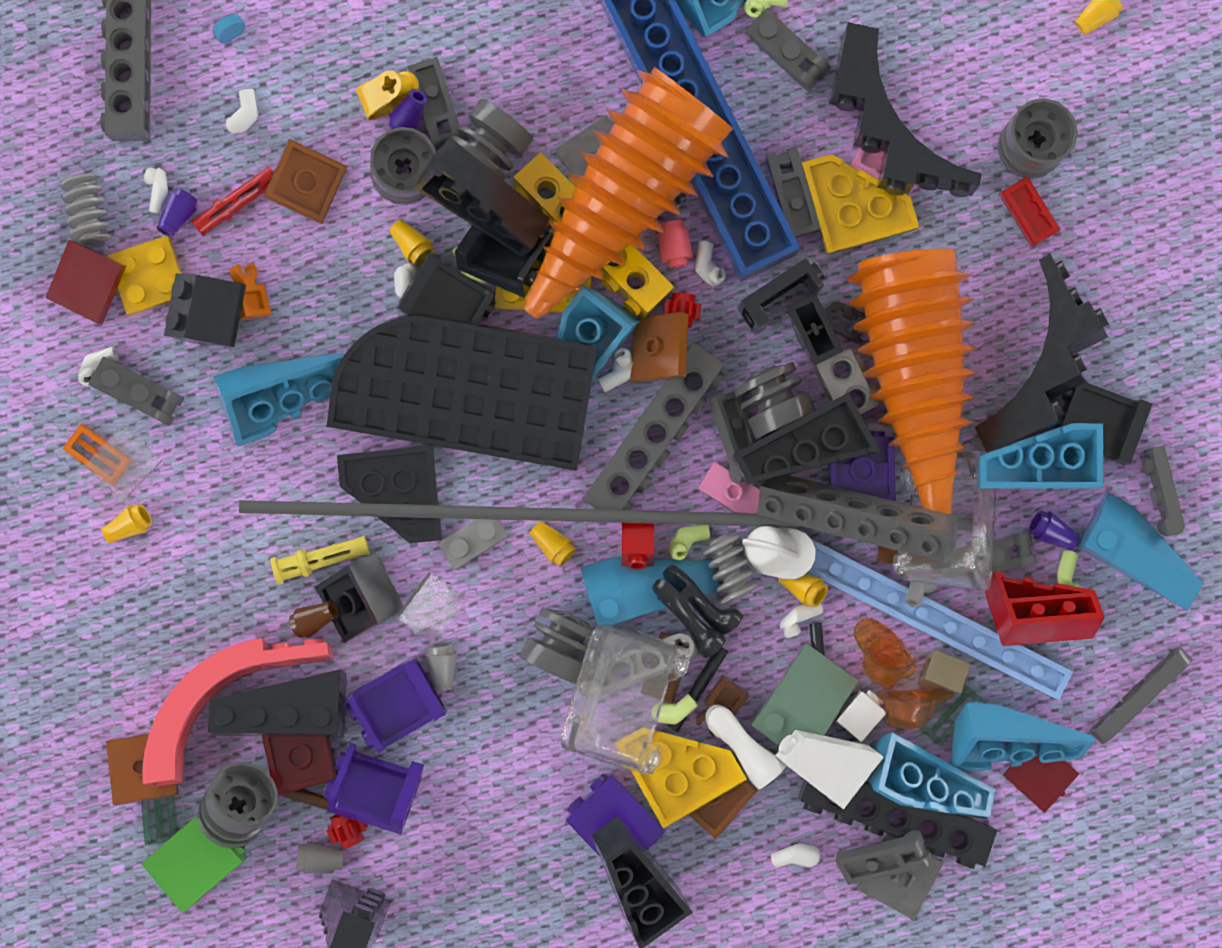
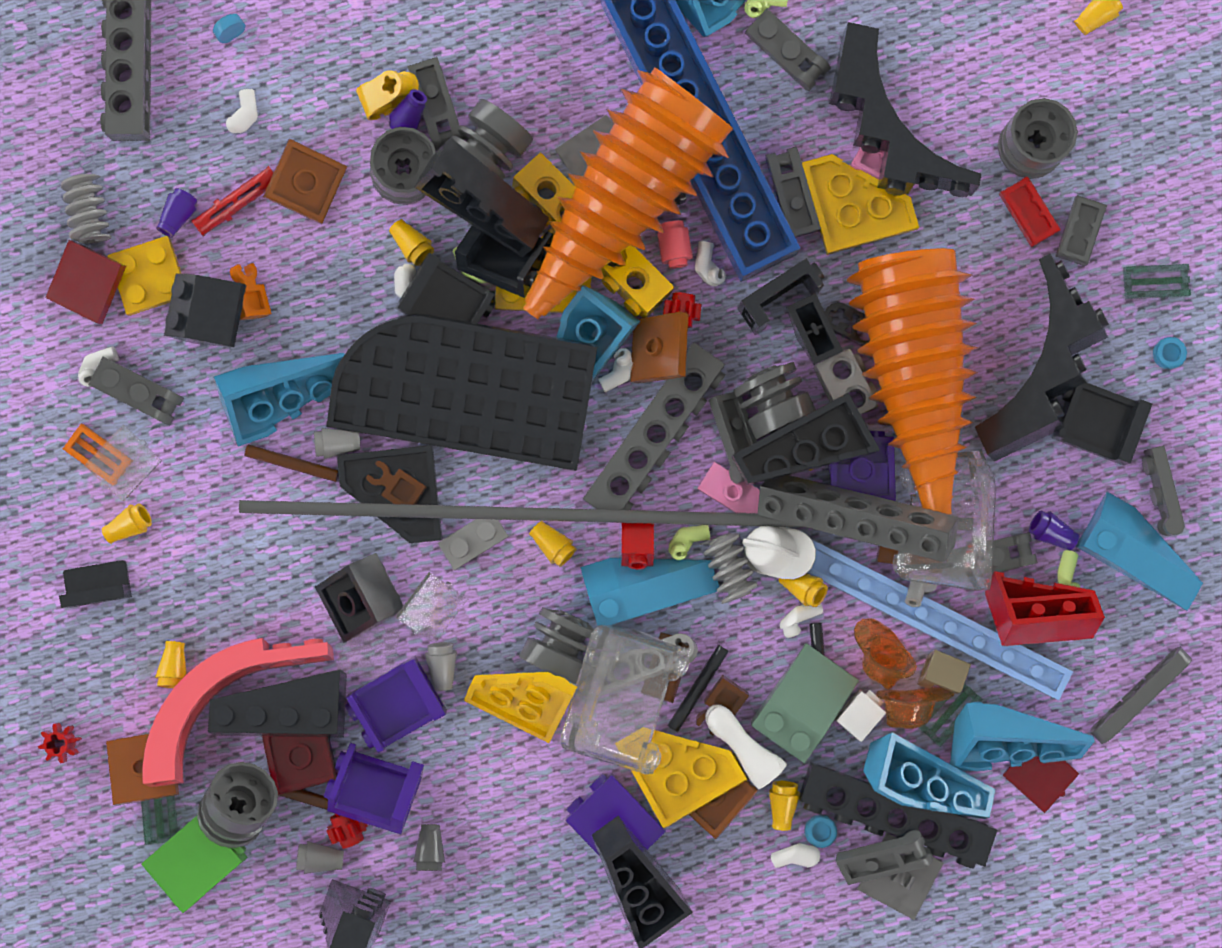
white arm [144,167,168,214] -> none
light yellow pin [270,535,370,585] -> none
reddish brown cone [289,600,339,638] -> none
yellowish green arm [651,694,698,725] -> none
black piece [652,565,743,658] -> none
white slope [775,730,884,809] -> none
dark azure wedge [978,423,1103,489] -> none
none -> red gear [38,723,82,764]
none -> black panel [59,560,132,608]
none -> yellow cone [155,641,187,689]
none -> reddish brown bar [244,444,339,482]
none -> light grey cone [314,428,360,459]
none -> reddish brown plate [366,461,427,505]
none -> dark grey cone [413,824,445,871]
none -> yellow plate [464,672,577,743]
none -> yellow cone [769,780,801,831]
none -> dark azure tile [804,814,837,848]
none -> dark grey plate [1055,195,1107,266]
none -> tile [1123,264,1191,300]
none -> dark azure tile [1153,337,1187,369]

